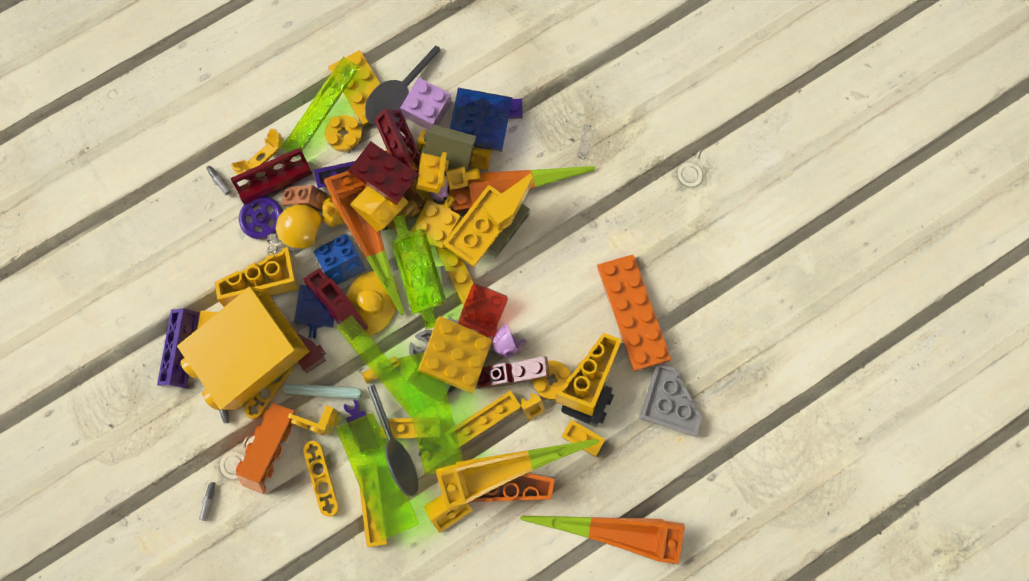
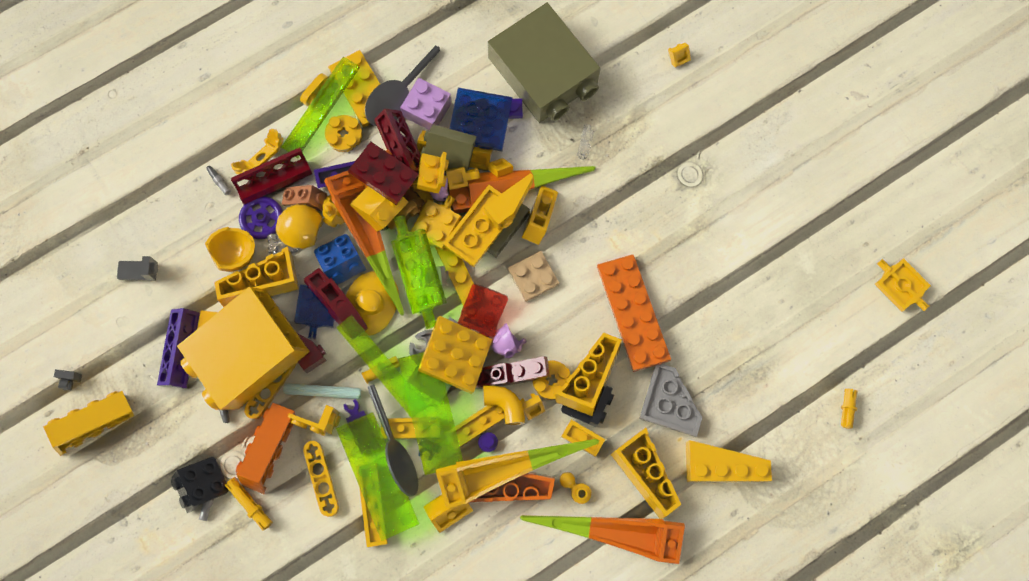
none -> yellow wedge [43,391,134,456]
none -> dark grey tile [53,369,82,391]
none -> dark grey bracket [117,256,158,281]
none -> black bracket [171,457,229,513]
none -> yellow cylinder [205,227,255,272]
none -> yellow pin [225,477,273,531]
none -> yellow plate [300,73,330,106]
none -> dark purple plate [478,432,498,452]
none -> yellow cylinder [483,386,525,425]
none -> yellow tile [487,158,513,177]
none -> olive brick [488,2,600,123]
none -> tan plate [508,251,559,302]
none -> yellow slope [522,185,558,245]
none -> yellow plate [559,472,591,504]
none -> yellow wedge [611,427,681,519]
none -> yellow tile [668,42,691,68]
none -> yellow wedge [686,440,772,482]
none -> yellow axle [841,389,858,429]
none -> yellow plate [875,258,931,312]

